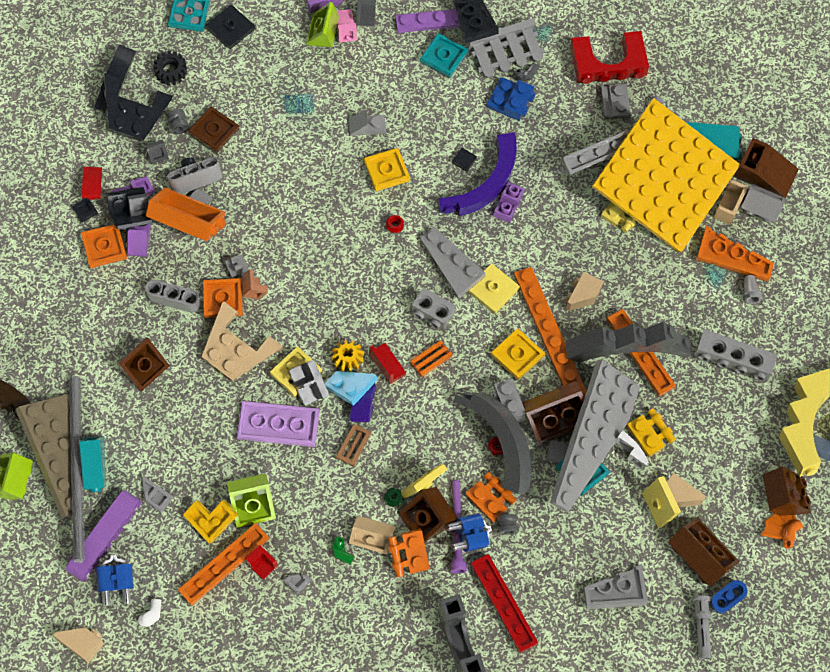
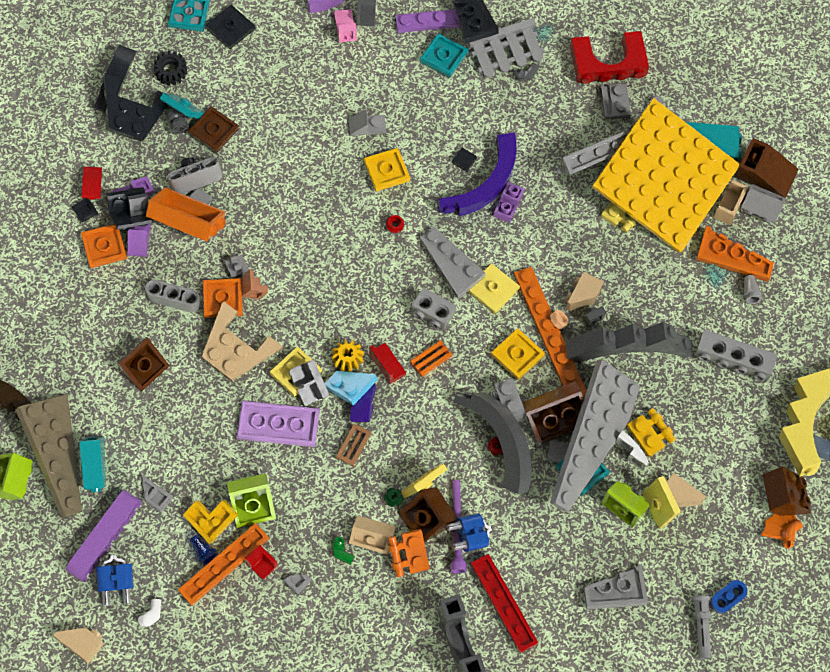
light grey axle [69,376,86,563] -> none
dark grey tile [145,140,169,164] -> none
clear light blue panel [284,93,314,113] -> none
lime slope [306,2,339,47] -> none
orange plate [465,472,517,523] -> none
blue plate [486,77,536,121] -> none
dark grey wheel [498,514,519,535] -> none
orange plate [606,309,676,397] -> none
reddish brown slope [668,517,740,587] -> none
none -> teal plate [160,93,205,119]
none -> clear blue cone [190,534,217,565]
none -> light nougat tile [550,310,568,329]
none -> dark grey plate [584,306,606,327]
none -> lime slope [601,481,650,528]

